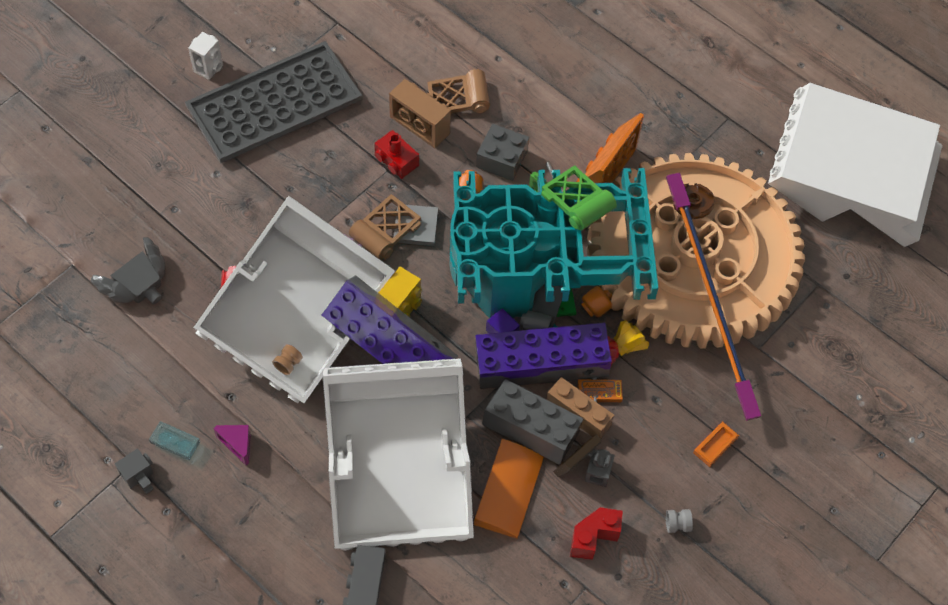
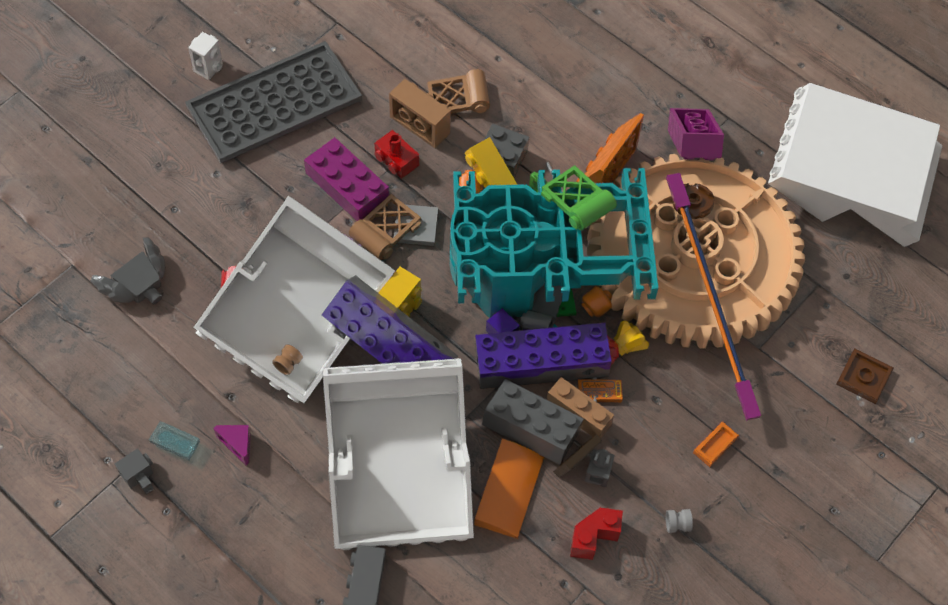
none -> magenta brick [304,137,389,221]
none -> yellow brick [465,137,518,188]
none -> magenta brick [668,108,724,161]
none -> reddish brown tile [836,348,894,404]

